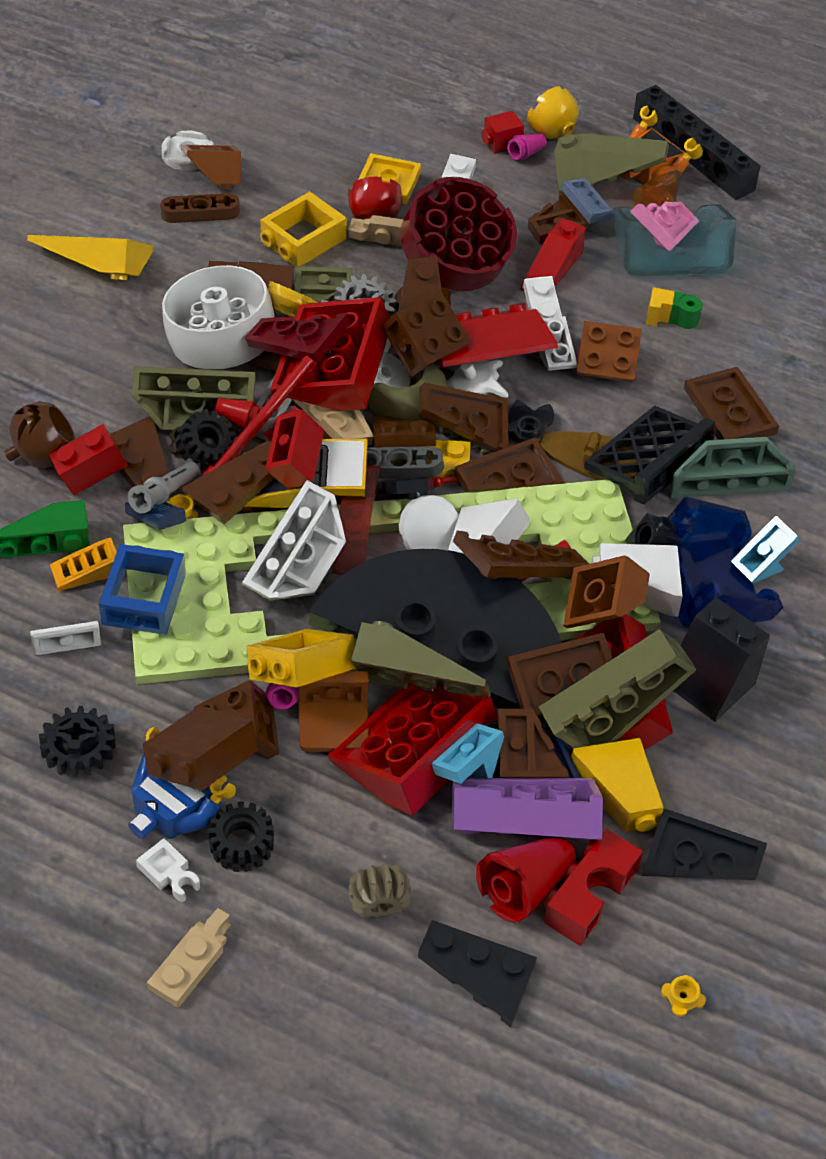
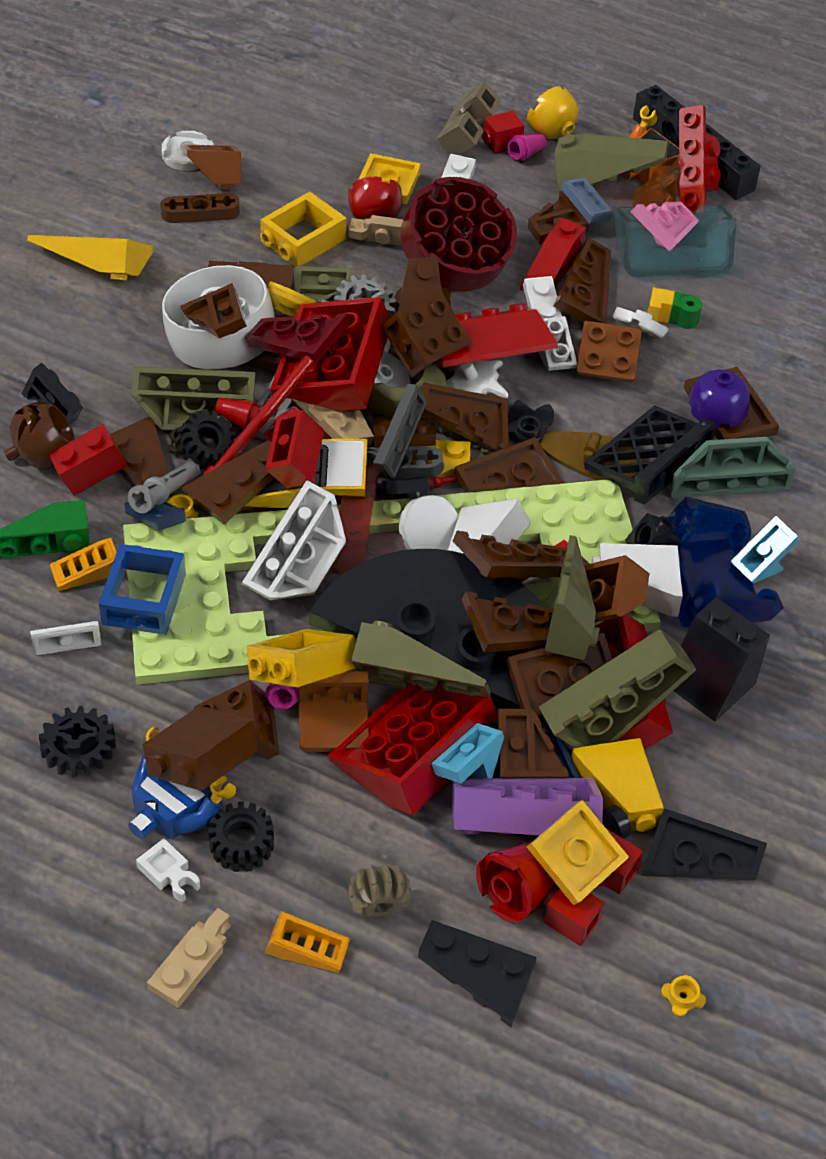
none -> black wing [21,363,83,424]
none -> reddish brown wing [180,283,247,339]
none -> light orange slope [265,911,351,973]
none -> dark grey tile [373,384,427,480]
none -> dark tan arch [437,82,501,155]
none -> reddish brown wing [461,591,553,653]
none -> yellow plate [527,800,629,905]
none -> olive wedge [545,535,600,660]
none -> reddish brown wing [553,238,611,324]
none -> black tile [602,805,631,839]
none -> white plate [613,307,669,340]
none -> red bracket [679,105,721,214]
none -> dark purple cylinder [689,369,750,428]

